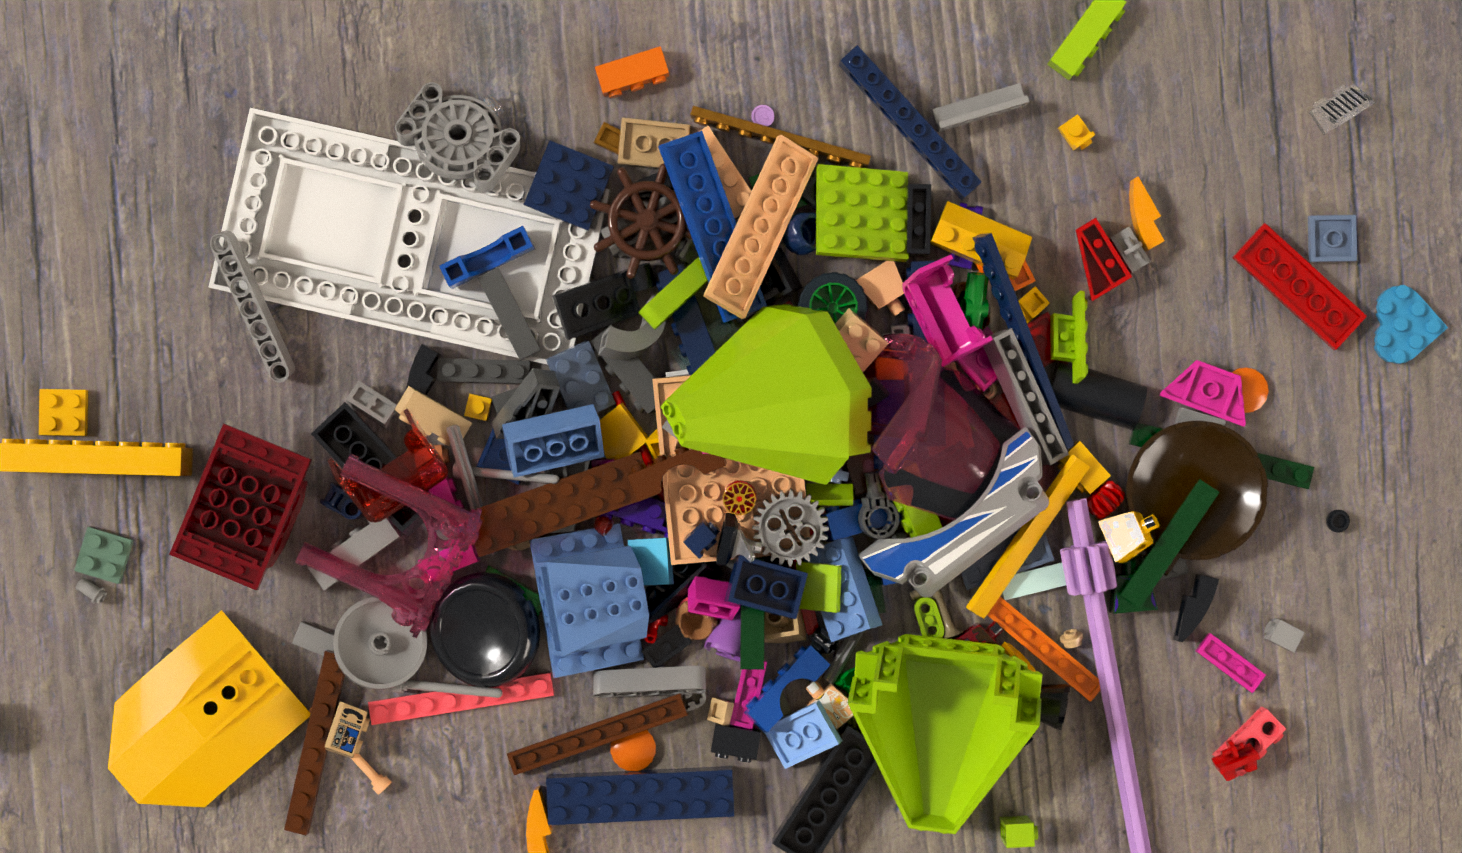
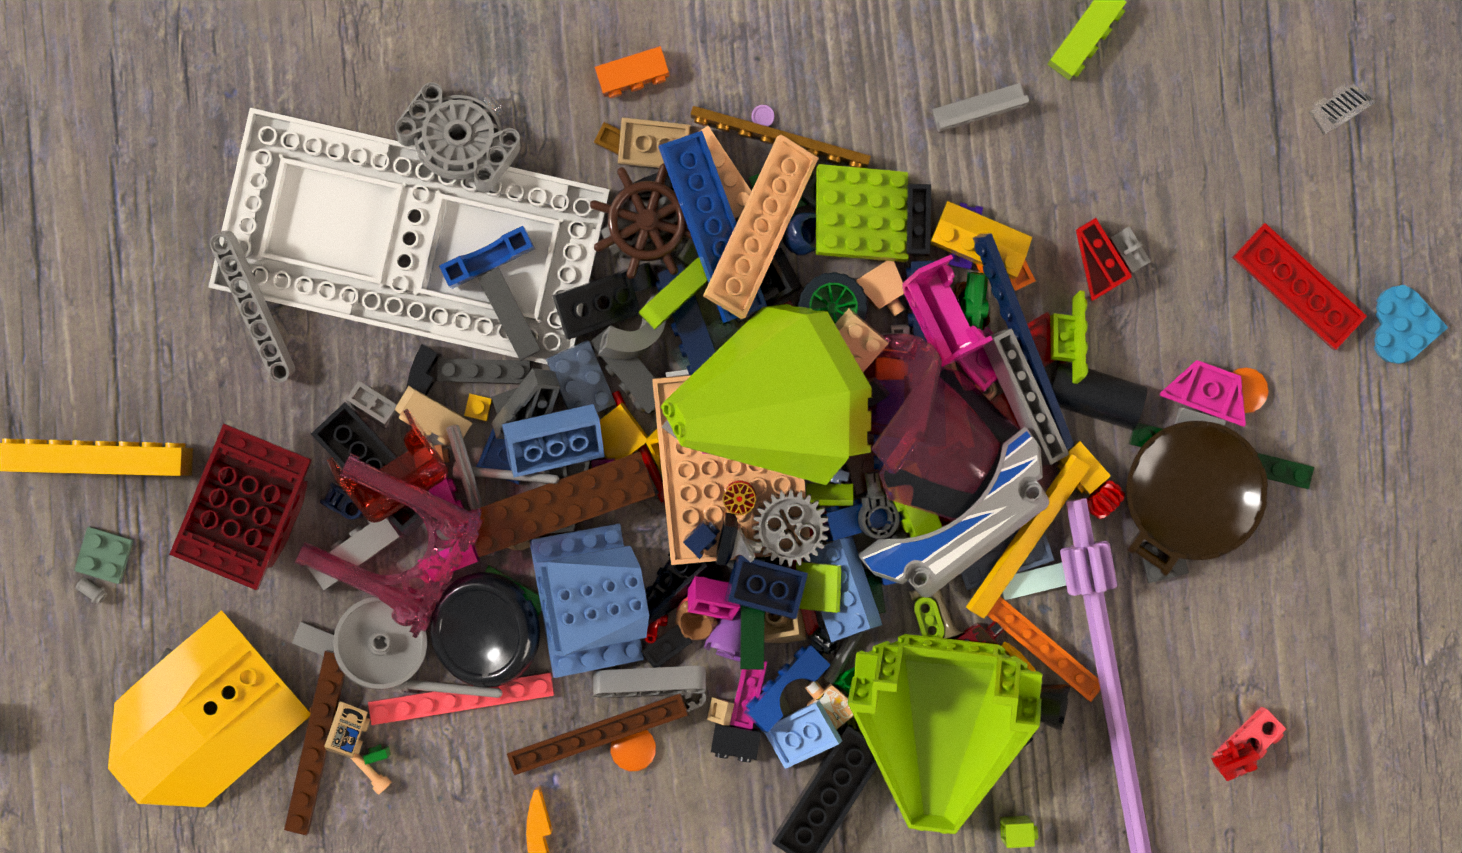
yellow plate [39,389,88,436] -> none
dark blue plate [524,140,614,231] -> none
dark blue brick [546,766,734,825] -> none
clear red hinge [594,516,614,536] -> none
dark purple bracket [599,498,668,538] -> none
reddish brown arch [627,446,727,502] -> none
medium azure tile [627,538,674,585] -> none
dark blue brick [839,45,982,201] -> none
yellow bracket [1018,286,1050,323] -> none
yellow bracket [1058,114,1096,151] -> none
tan plate [1060,629,1083,648] -> none
torso [1099,511,1159,564] -> none
dark green torso [1109,560,1158,614] -> none
dark green tile [1120,479,1219,608] -> none
light orange slope [1129,177,1165,252] -> none
black slope [1173,574,1219,642] -> none
dark pink plate [1195,633,1266,693] -> none
light grey brick [1264,618,1305,653] -> none
sand blue plate [1308,215,1357,262] -> none
black plate [1326,510,1350,533] -> none
none -> green plate [363,744,391,765]

